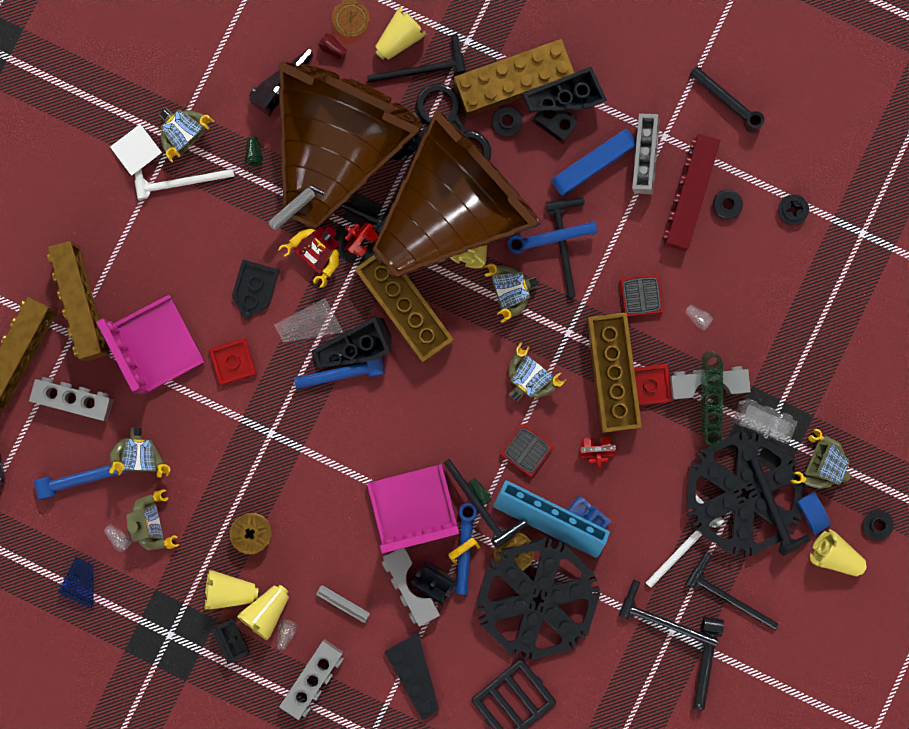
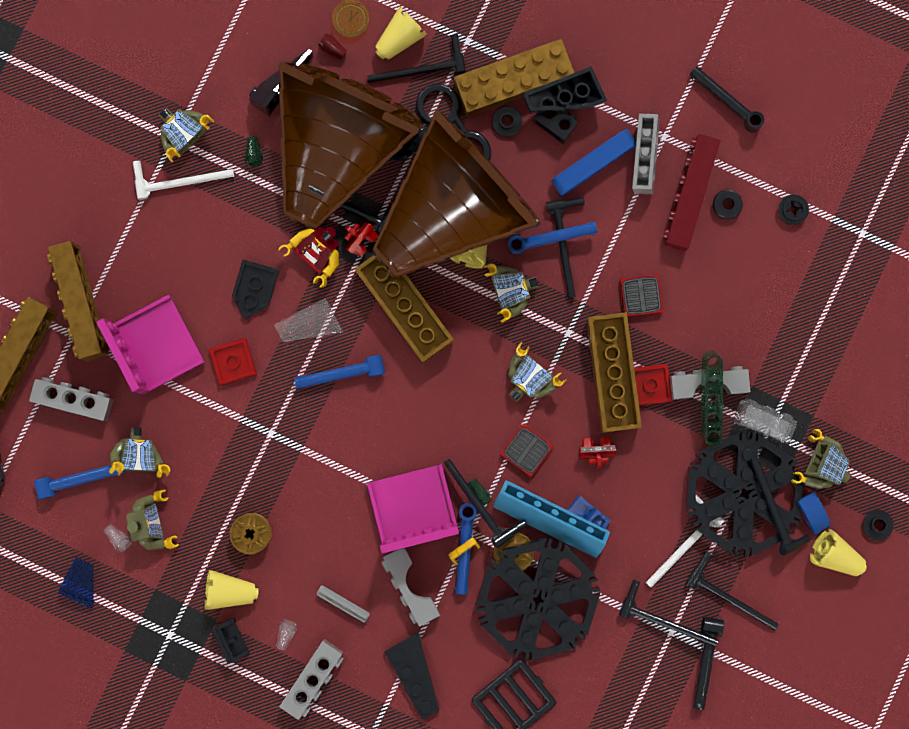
white sticker [110,124,162,176] -> none
light yellow cone [237,585,289,640] -> none
light grey axle [268,188,315,230] -> none
black wedge [311,317,391,368] -> none
black hinge [410,560,458,605] -> none
clear cone [684,304,714,331] -> none

